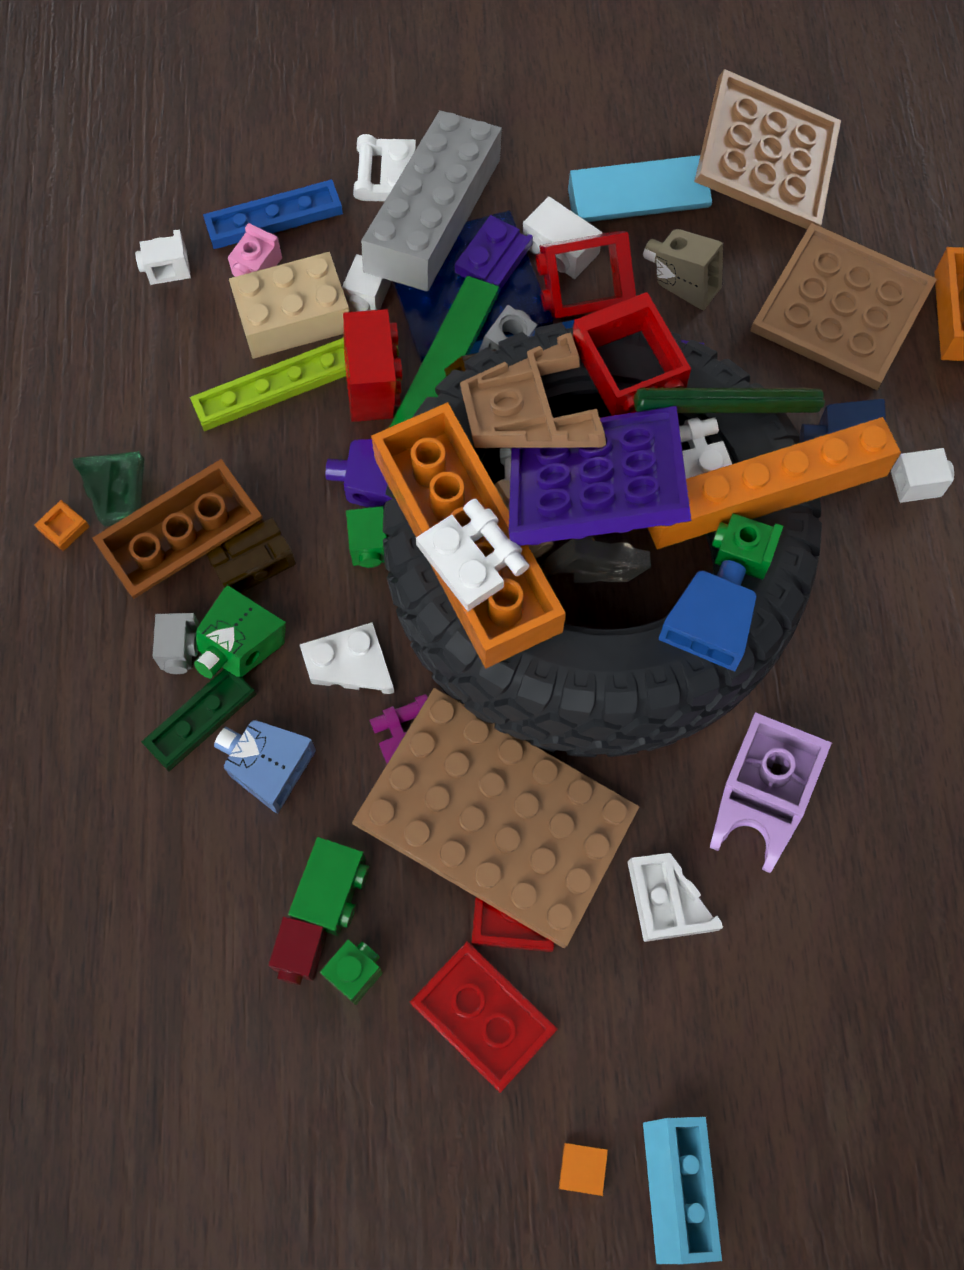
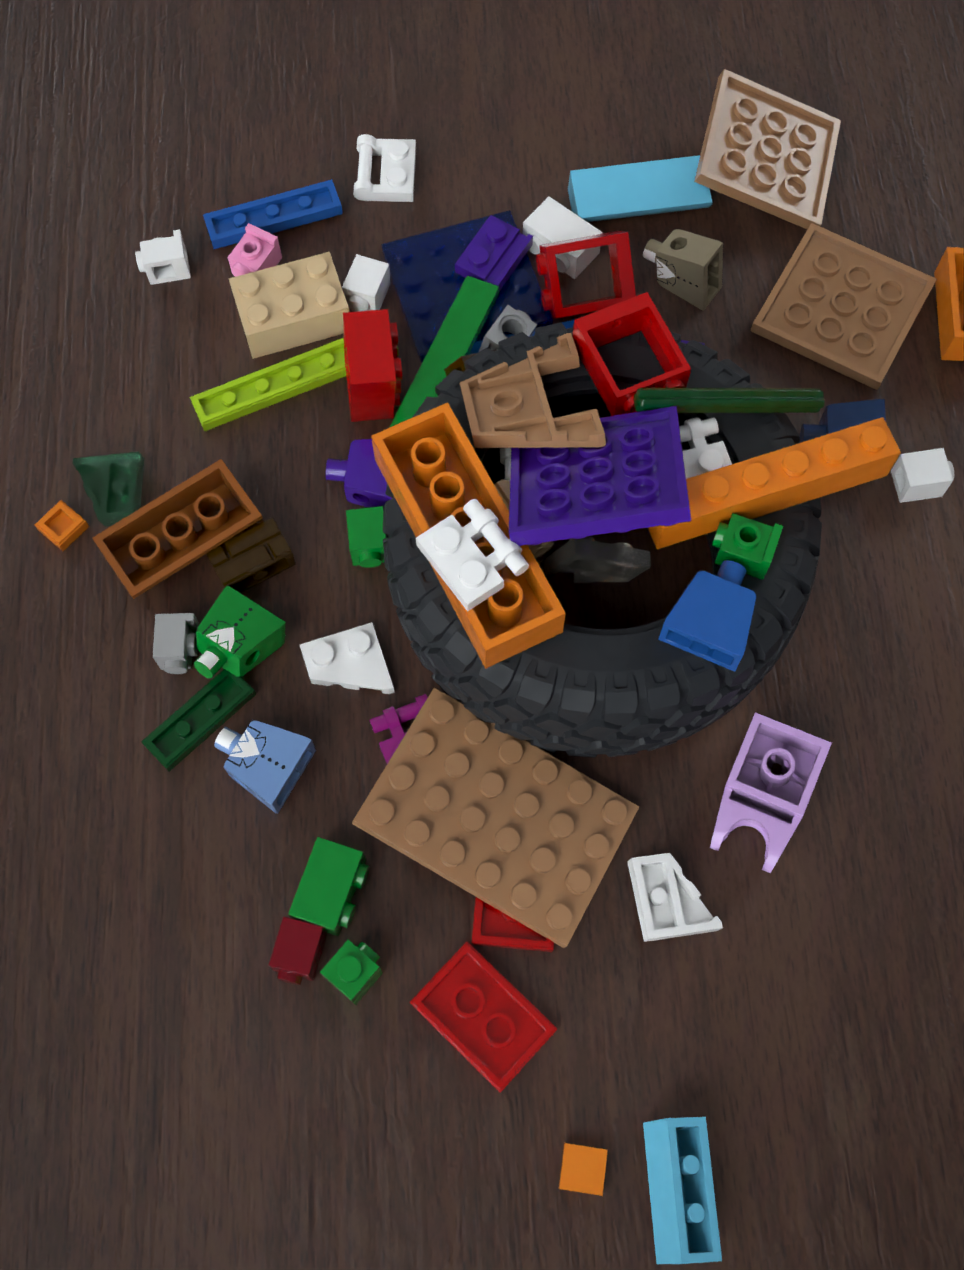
light grey brick [361,110,502,292] -> none

